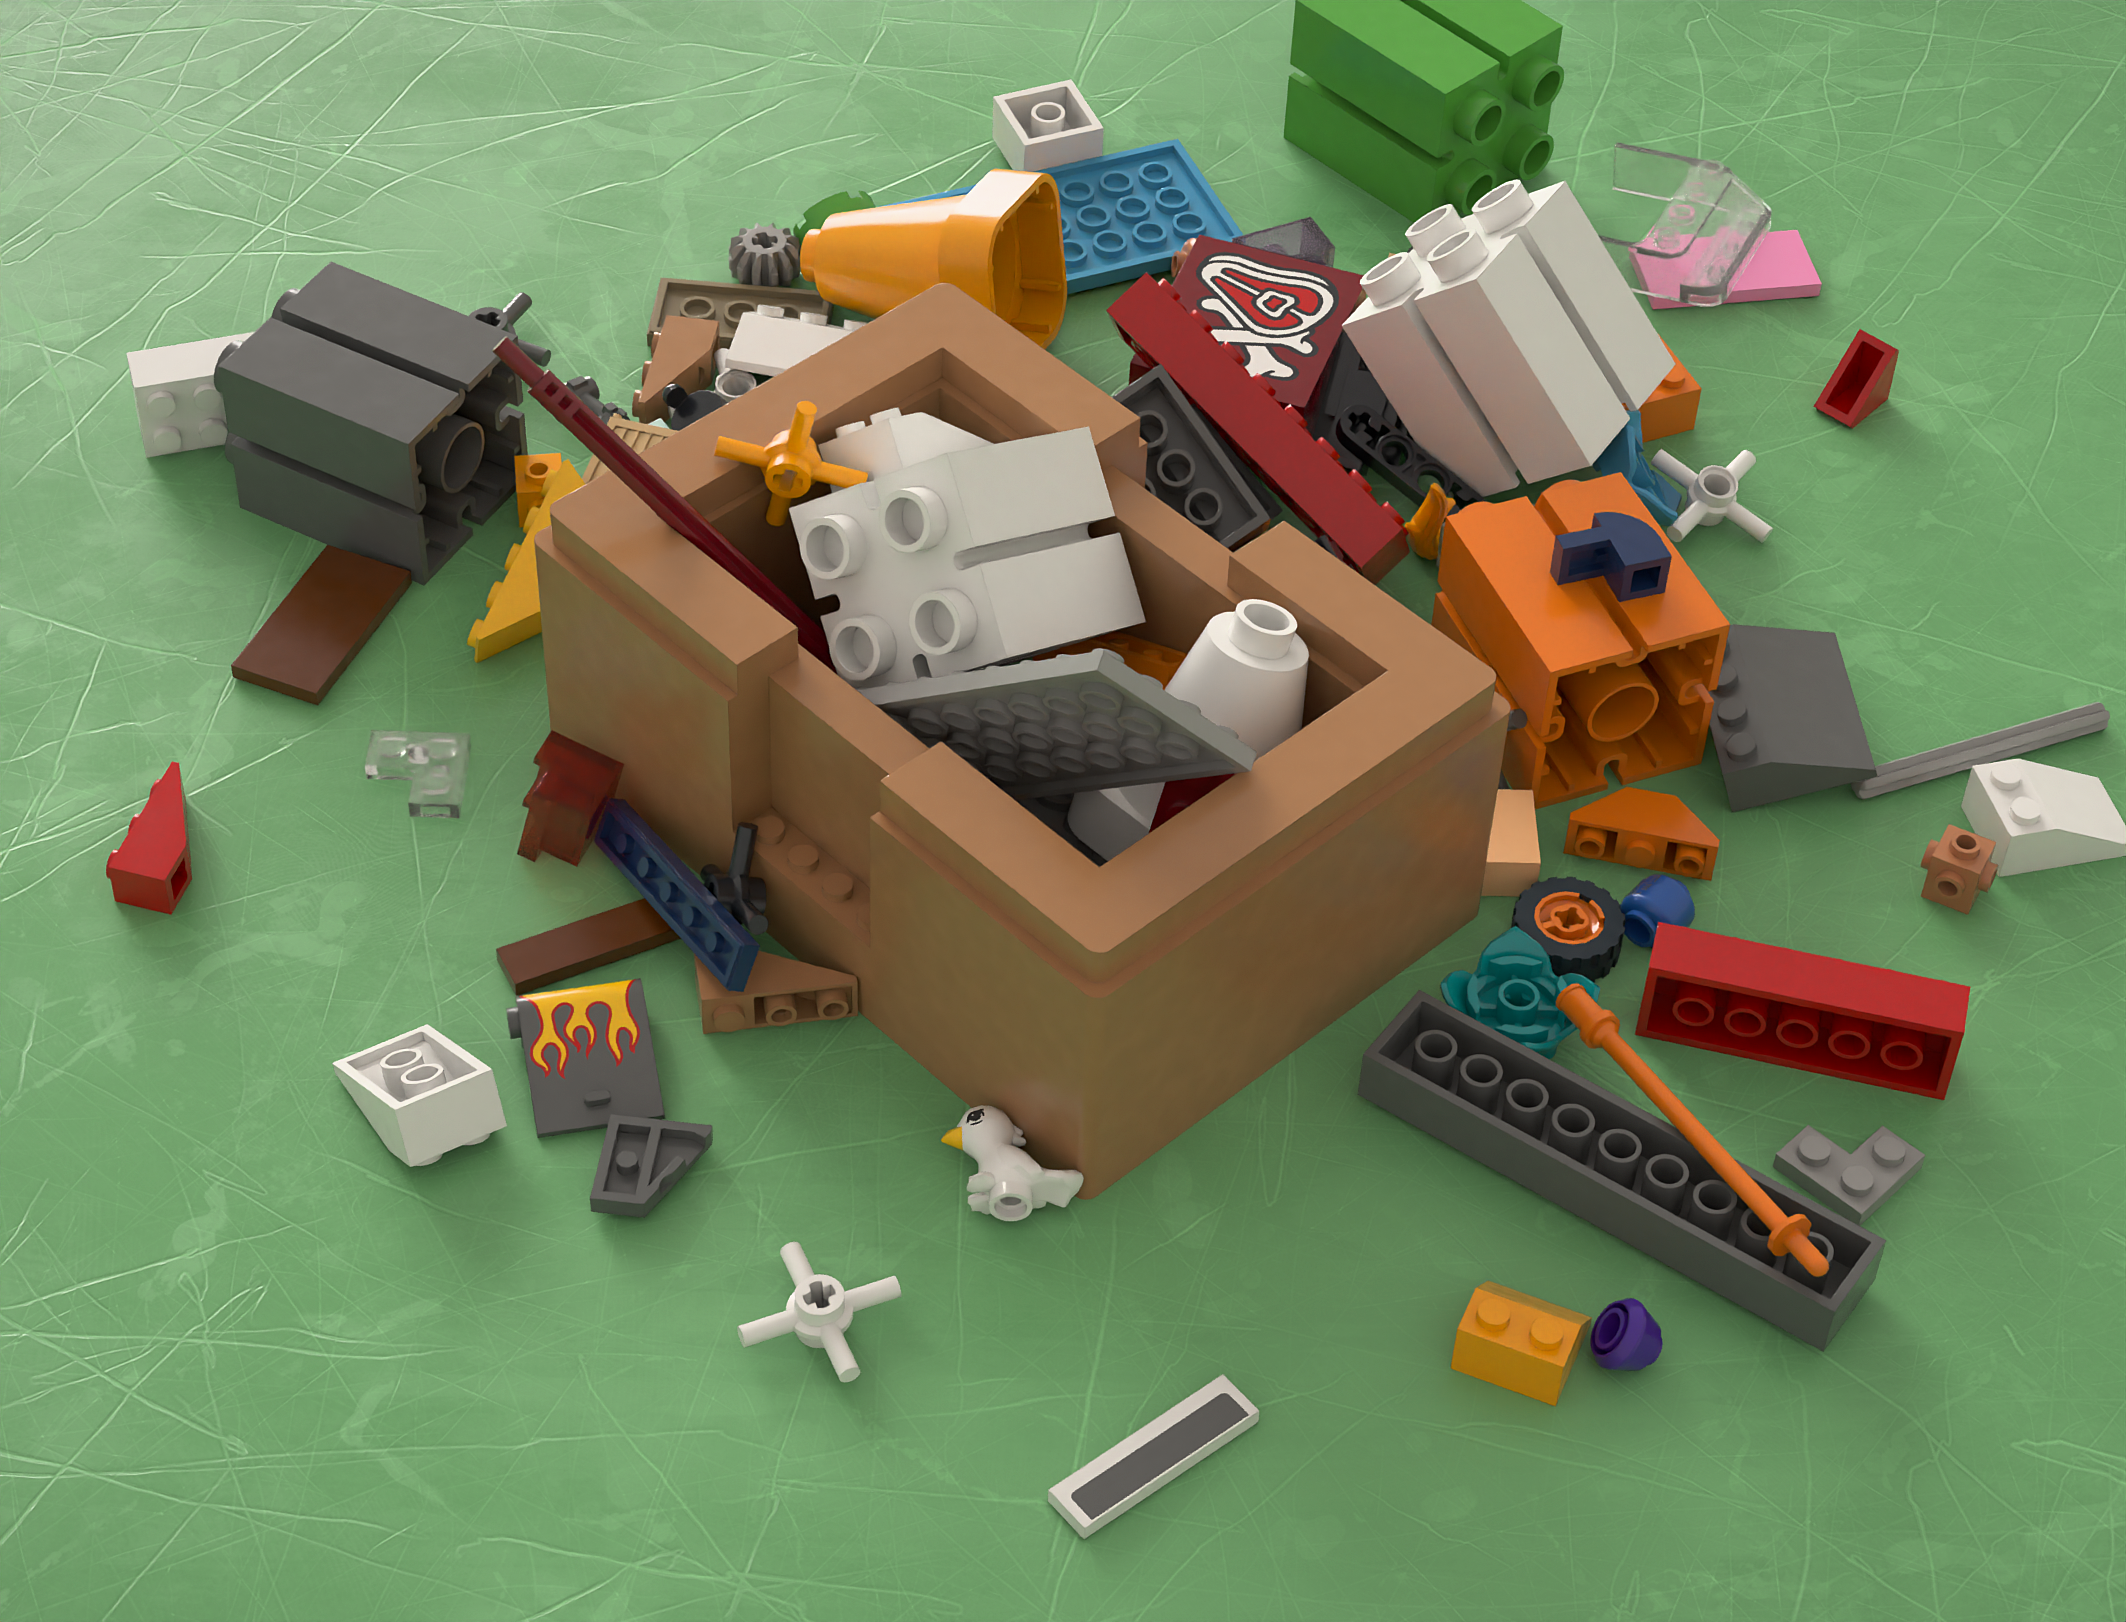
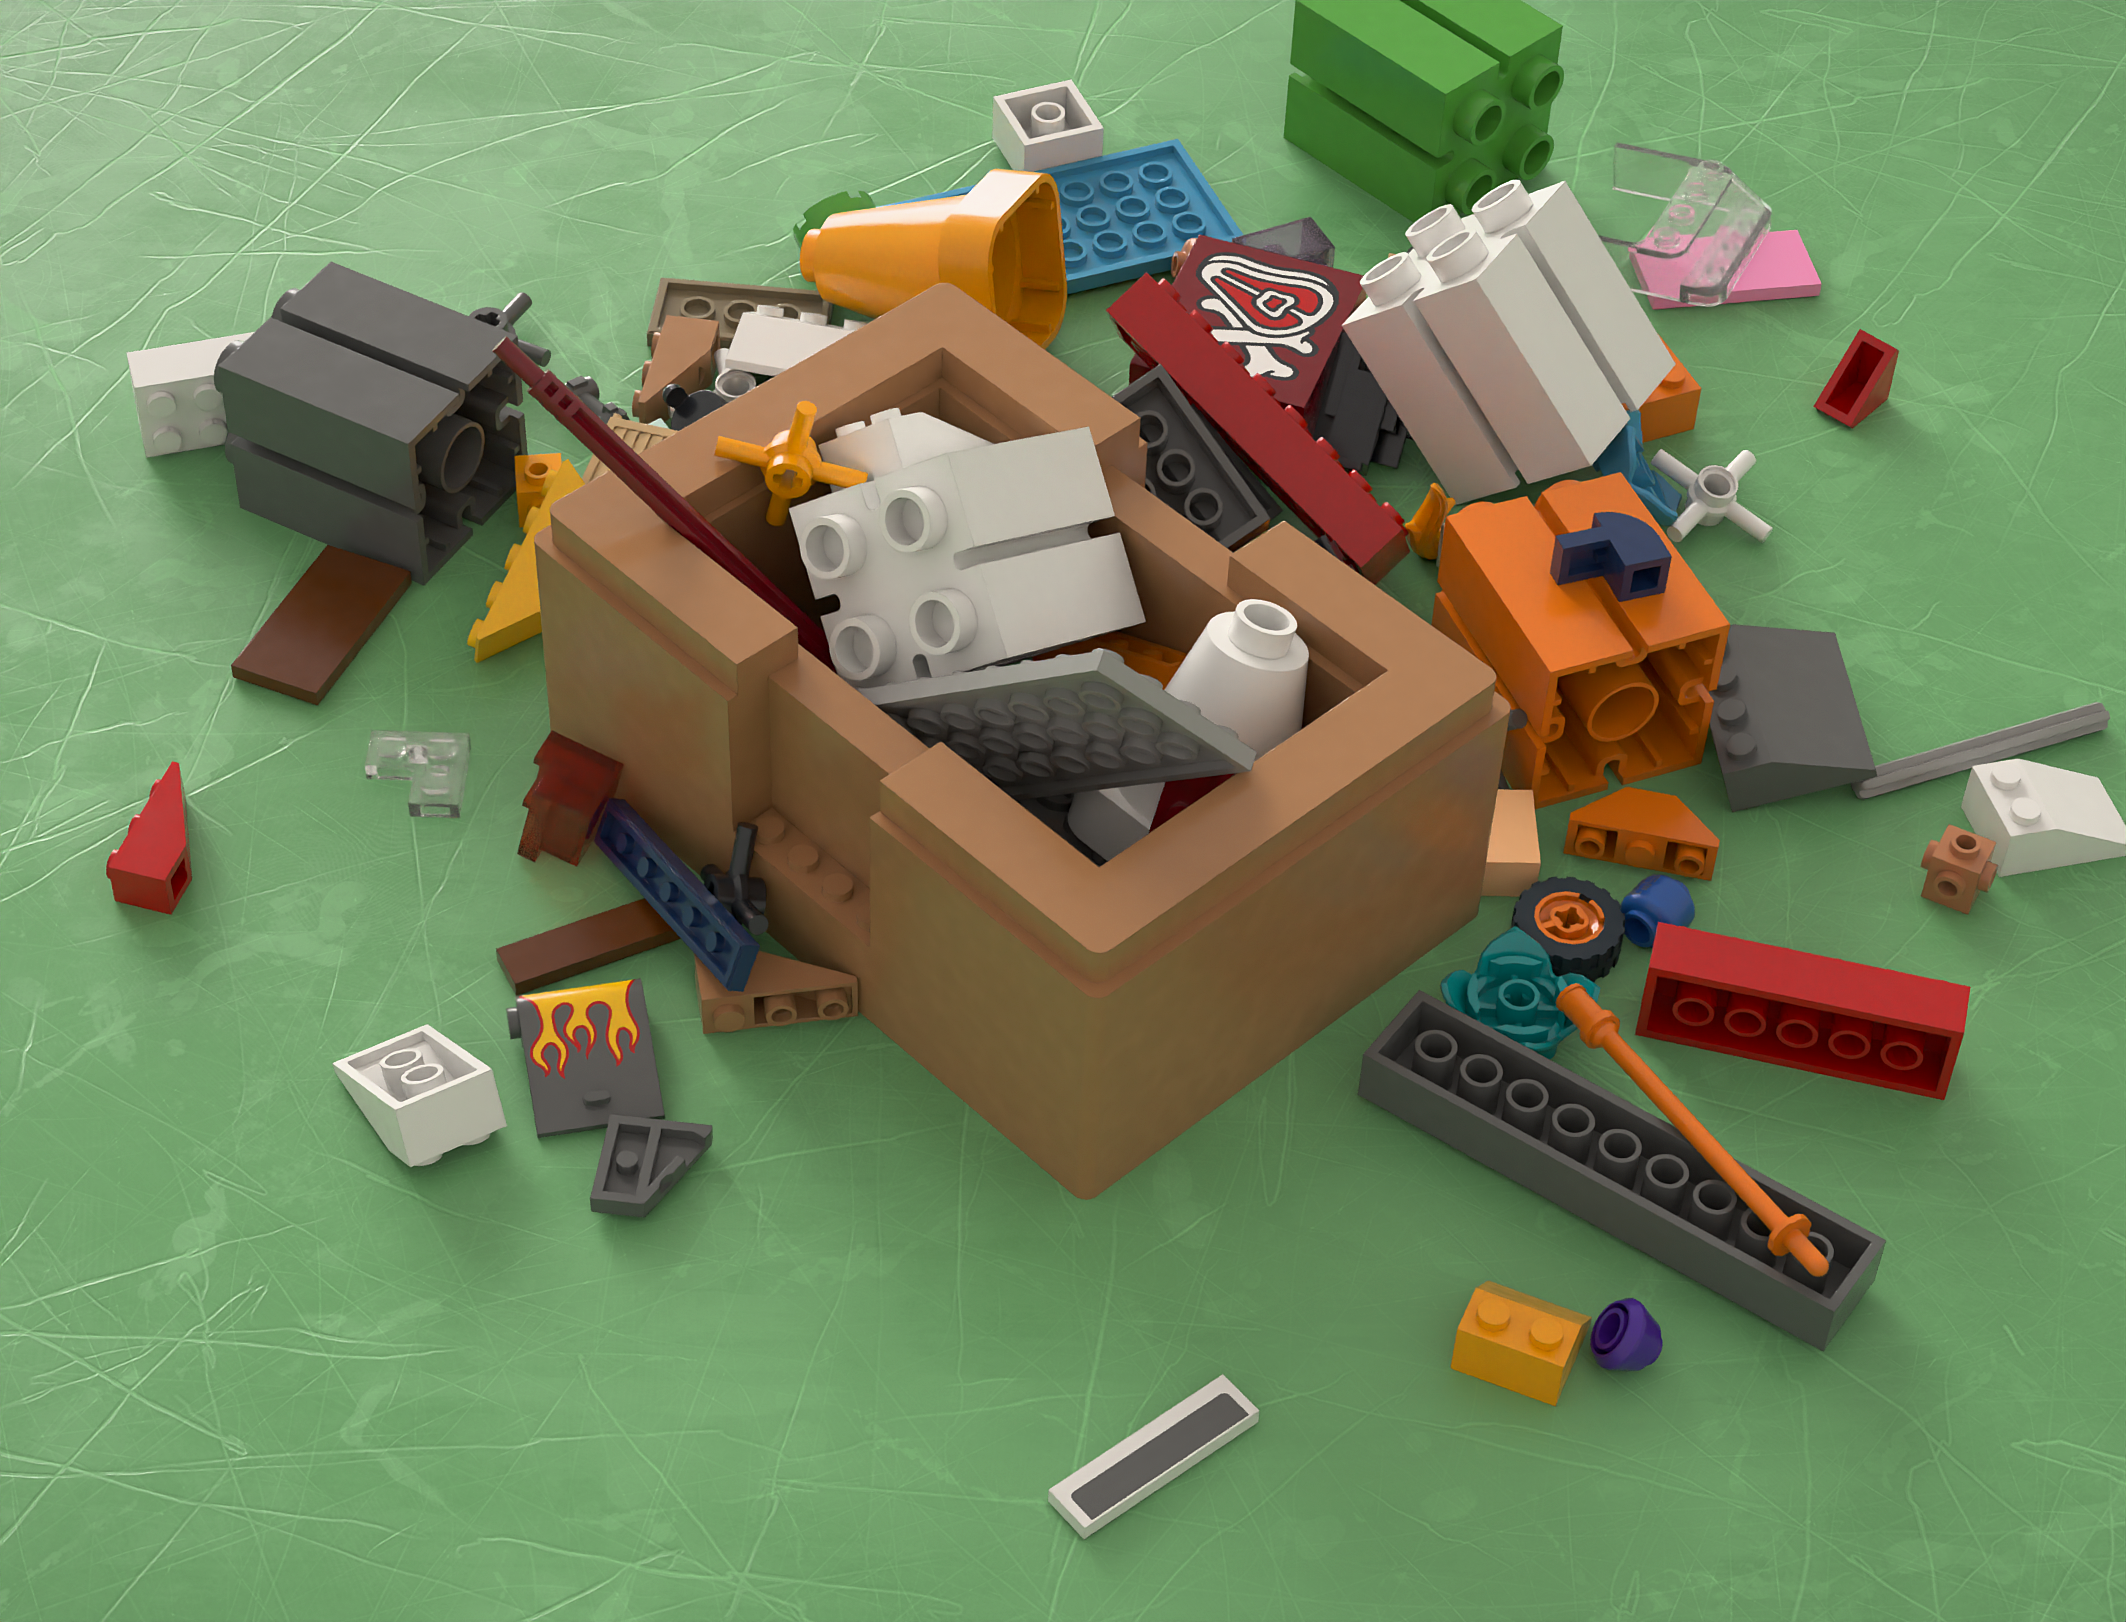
light grey gear [729,223,801,287] -> none
white bar [737,1242,901,1382] -> none
white animal [941,1105,1084,1221] -> none
black beam [1335,404,1486,523] -> none
light grey plate [1773,1125,1925,1226] -> none

